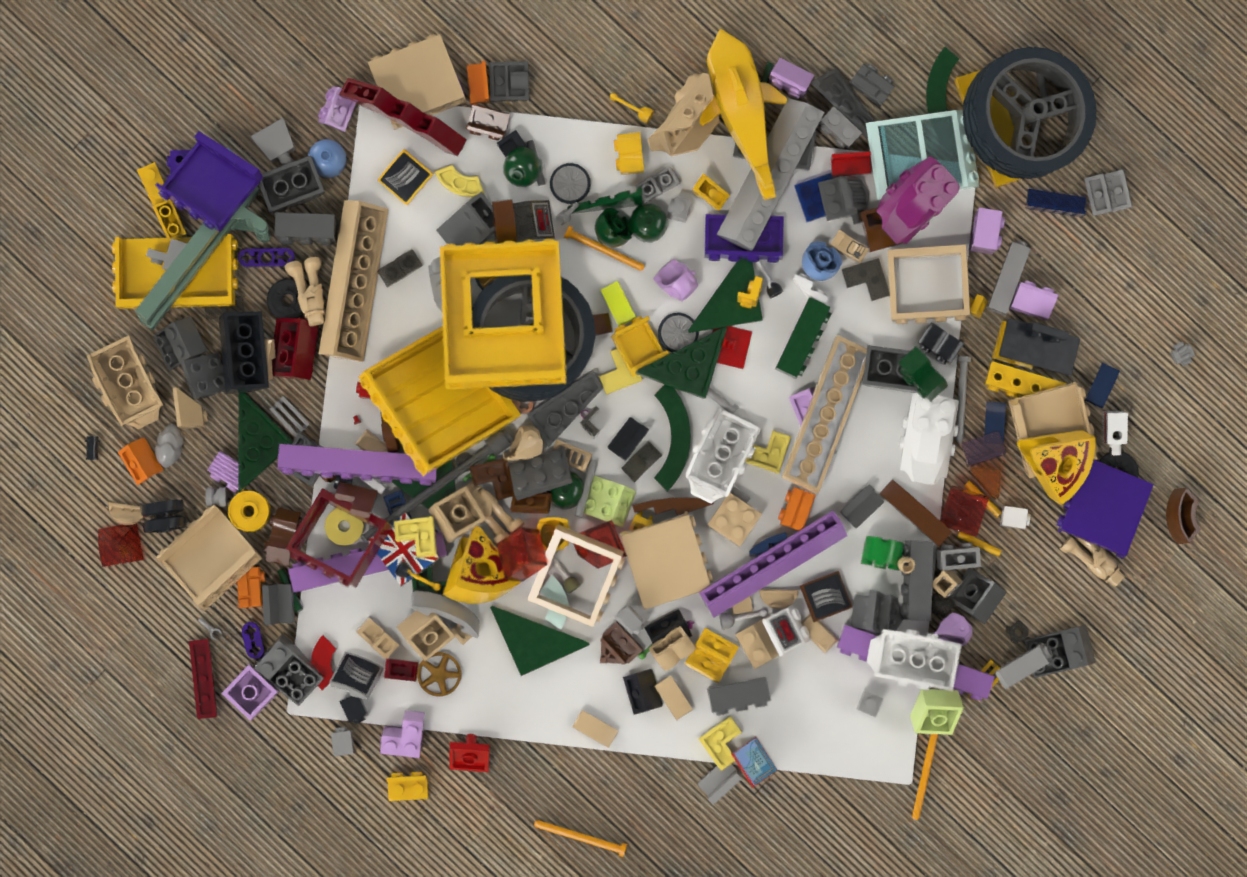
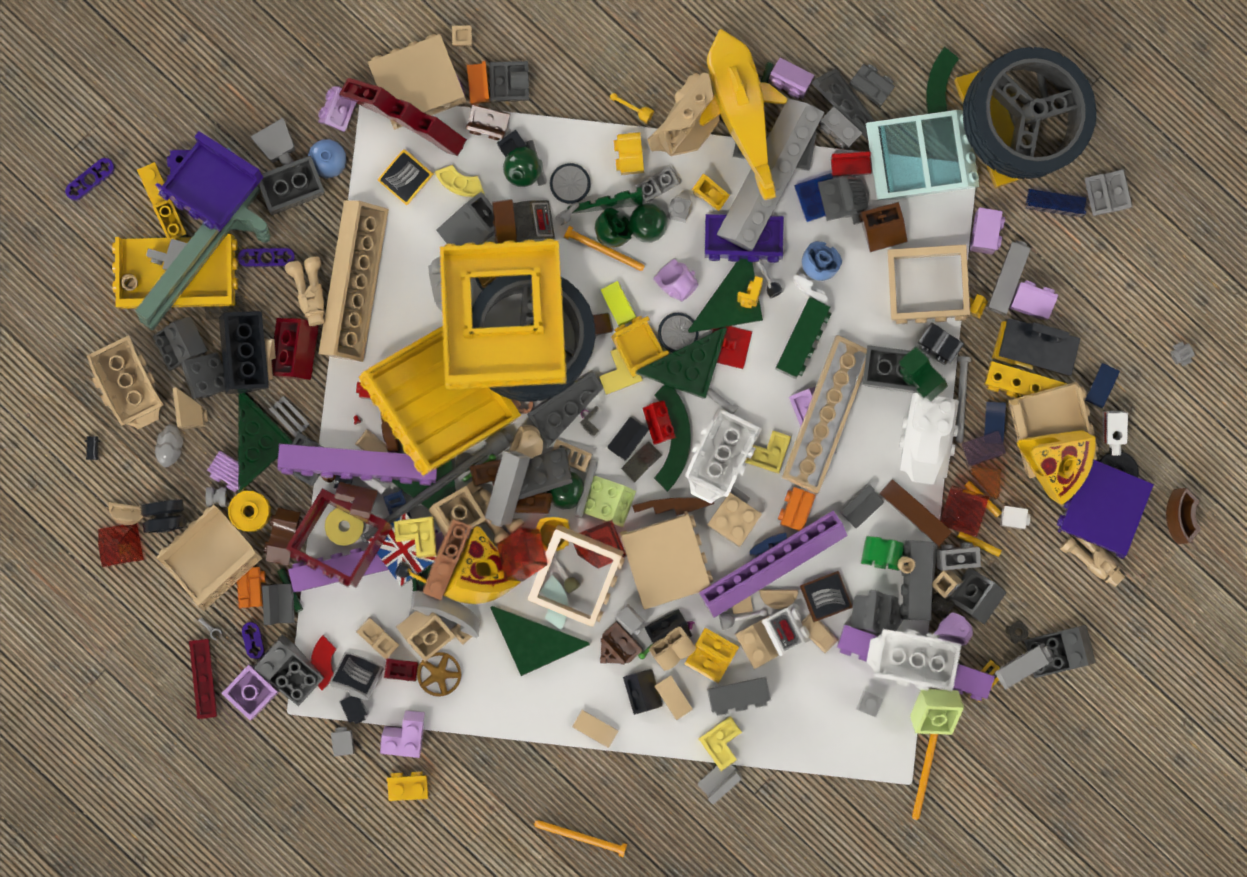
orange panel [118,437,163,486] -> none
black wheel [267,279,304,319] -> none
dark grey brick [275,212,338,246] -> none
clear smoke slope [377,249,423,288] -> none
red tile [449,734,489,772] -> none
yellow tile [629,511,653,531] -> none
piece [731,737,777,787] -> none
tan leg [829,229,869,264] -> none
clear smoke tile [841,258,890,302] -> none
magenta slope [876,156,960,244] -> none
none -> dark purple beam [65,158,115,201]
none -> tan hinge [121,274,138,291]
none -> nougat slope [422,519,472,600]
none -> tan tile [452,25,472,47]
none -> light grey brick [485,450,530,527]
none -> red bracket [642,401,676,445]

